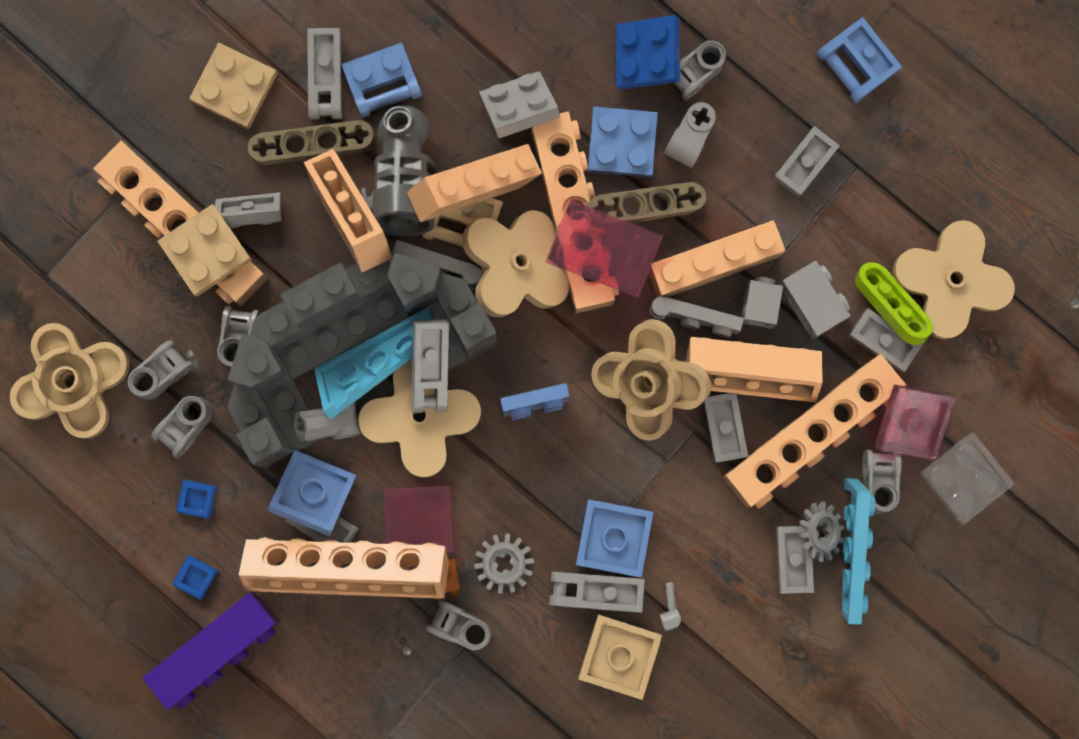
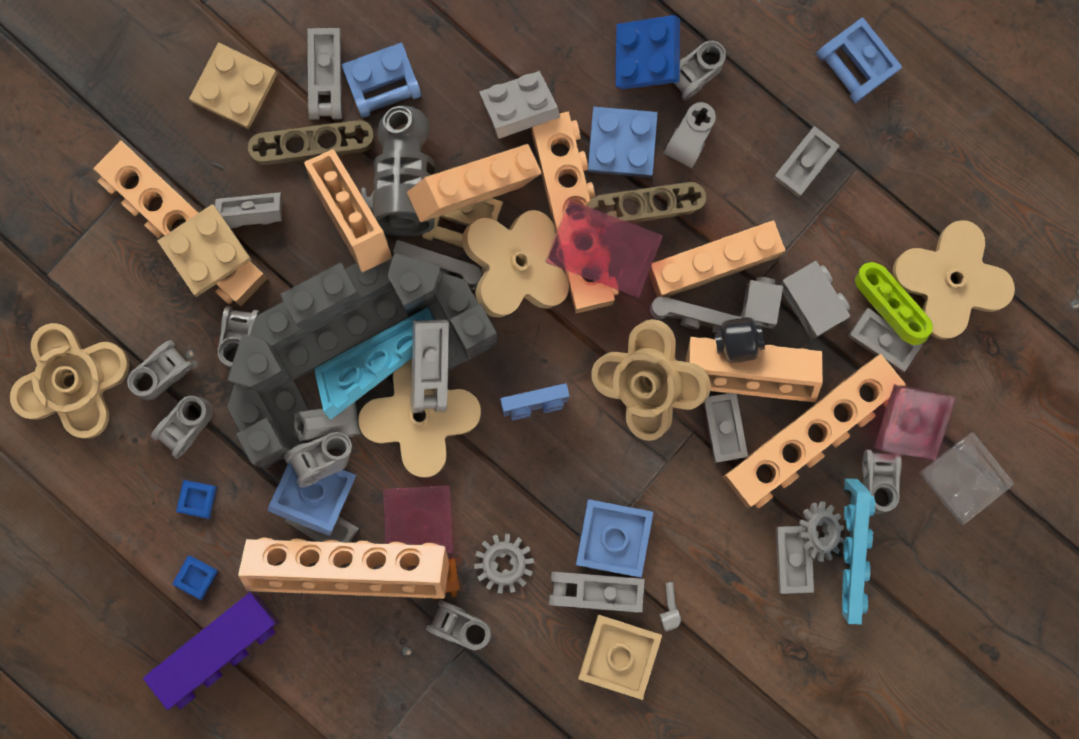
none -> light grey piece [284,432,352,488]
none -> black head [715,317,765,363]

